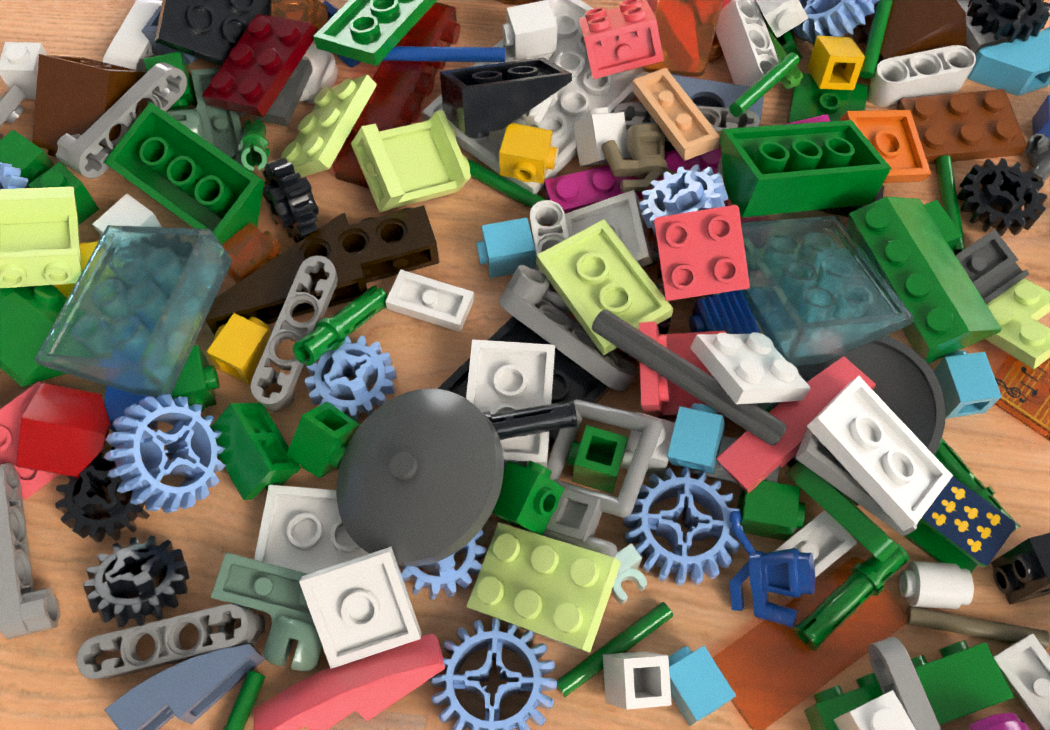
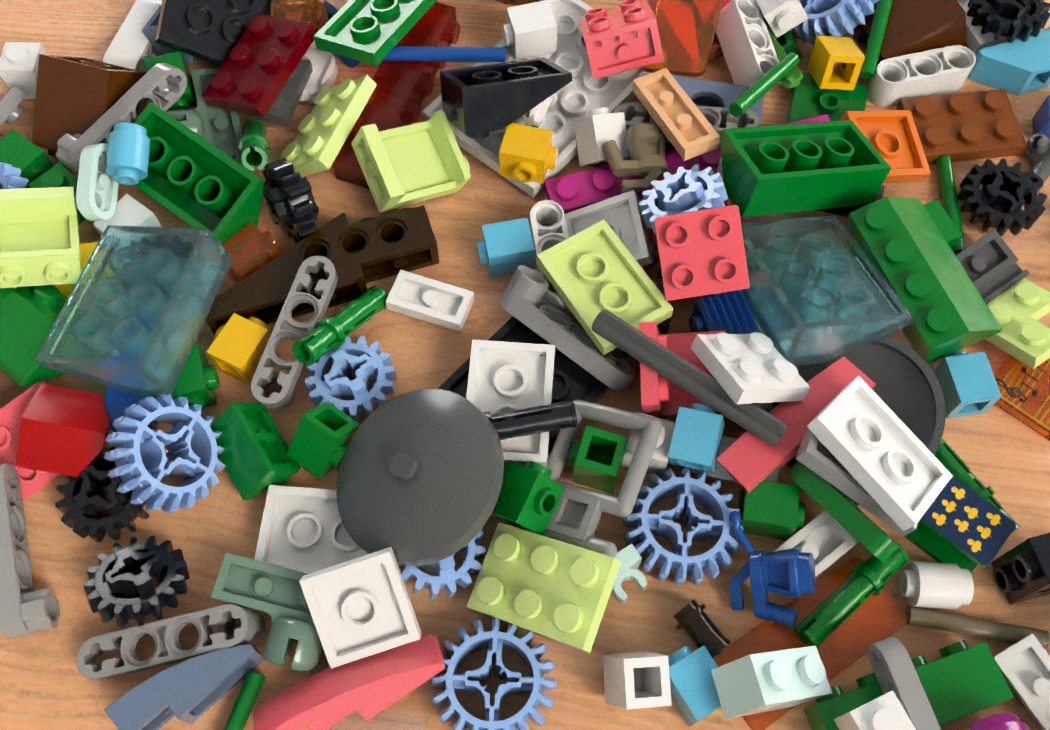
green bar [467,158,547,208] -> none
green bar [556,602,673,698] -> none
none -> light aqua plate [75,143,119,221]
none -> medium azure brick [106,122,150,185]
none -> dark brown pin [673,599,731,658]
none -> light aqua brick [711,646,832,719]

